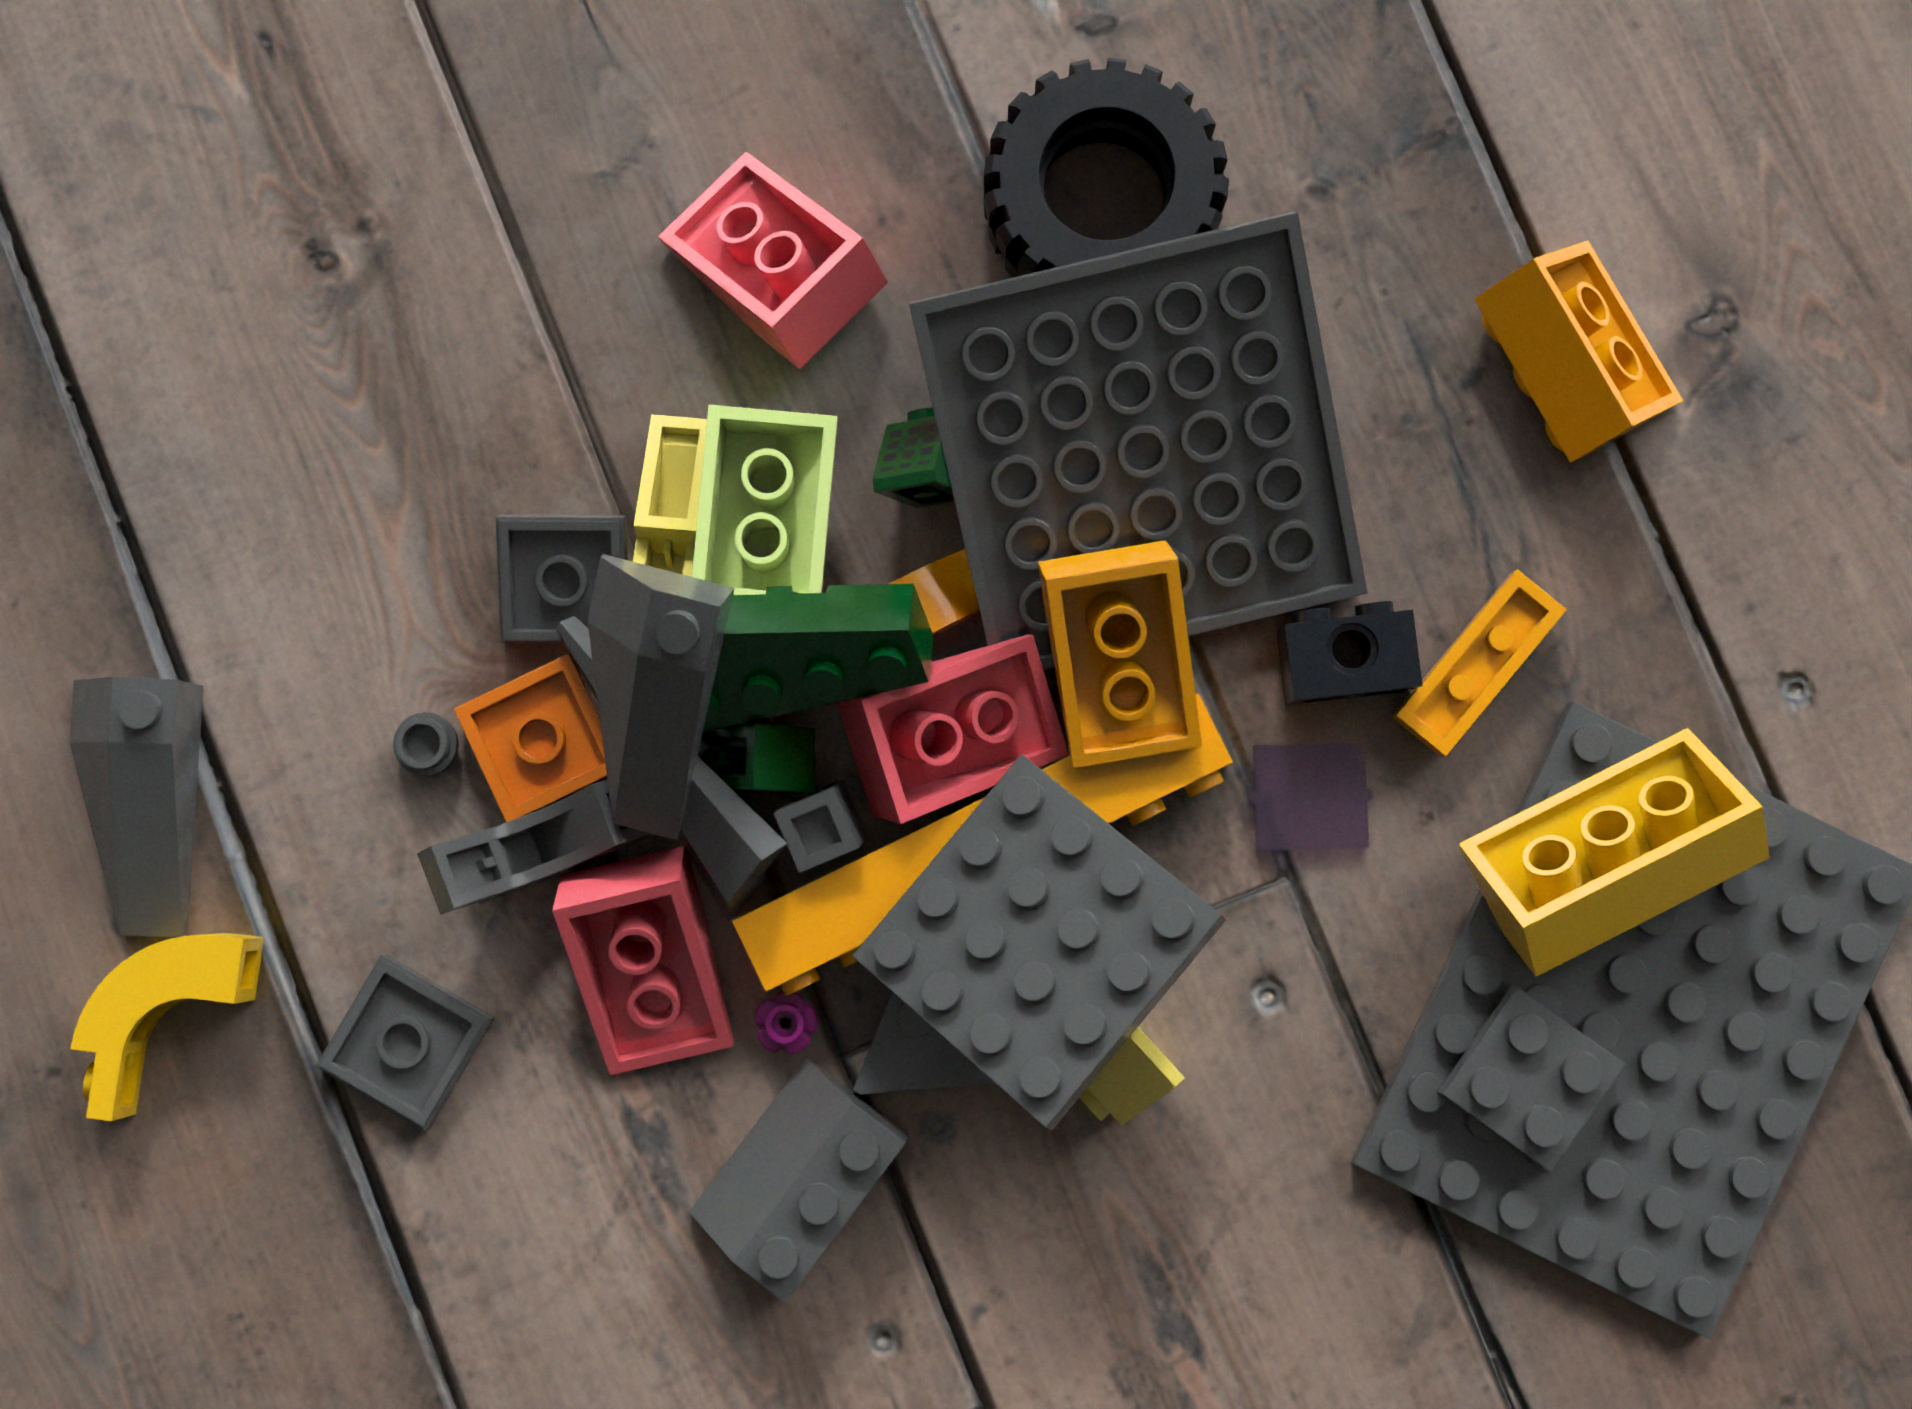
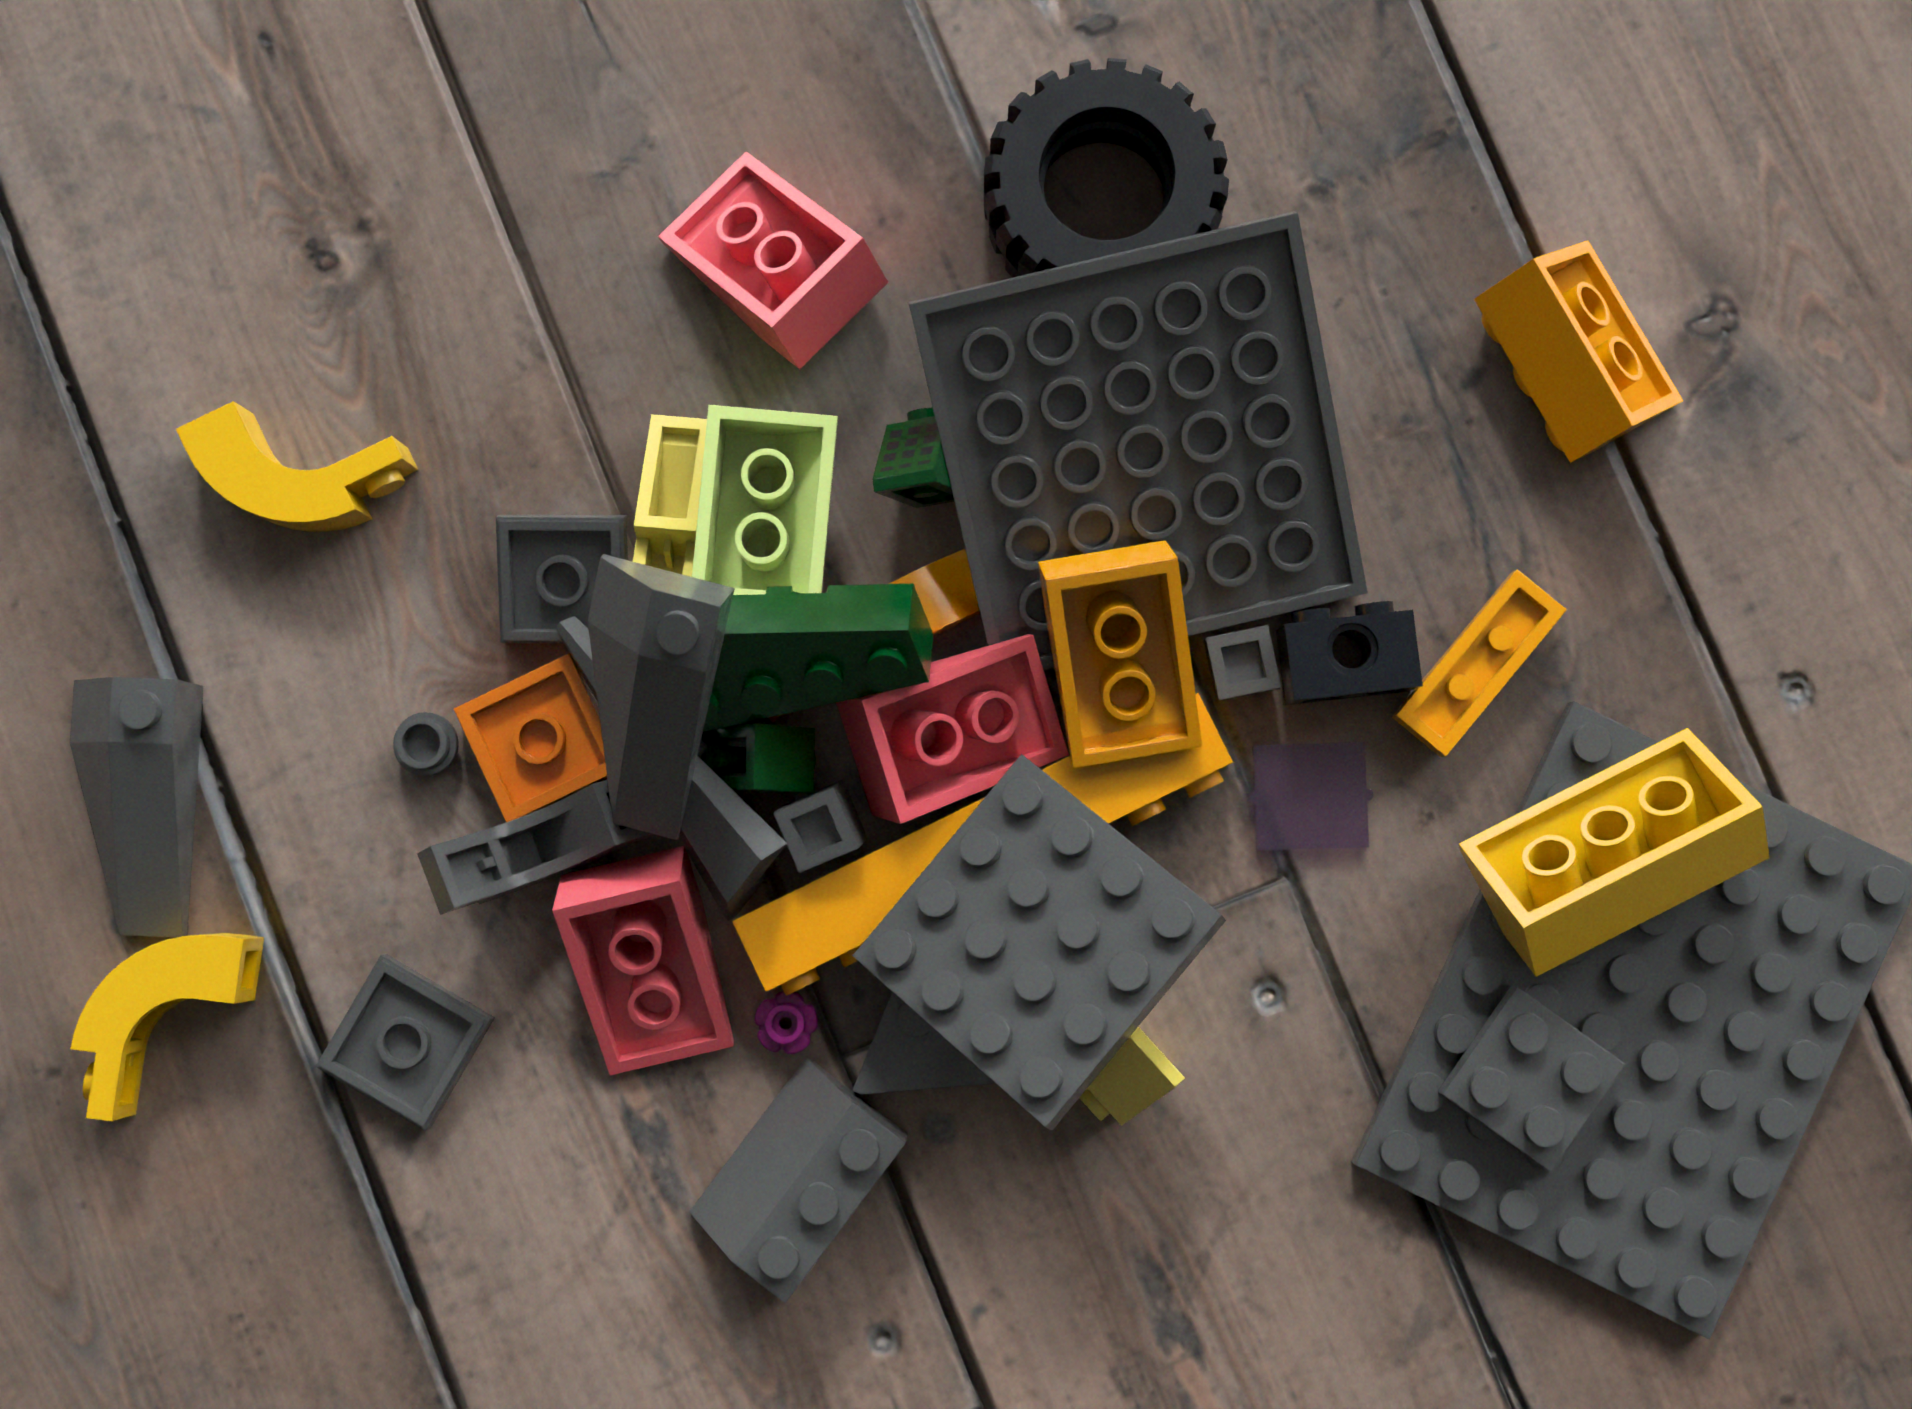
none -> yellow arch [176,401,418,532]
none -> dark grey plate [1203,625,1281,702]

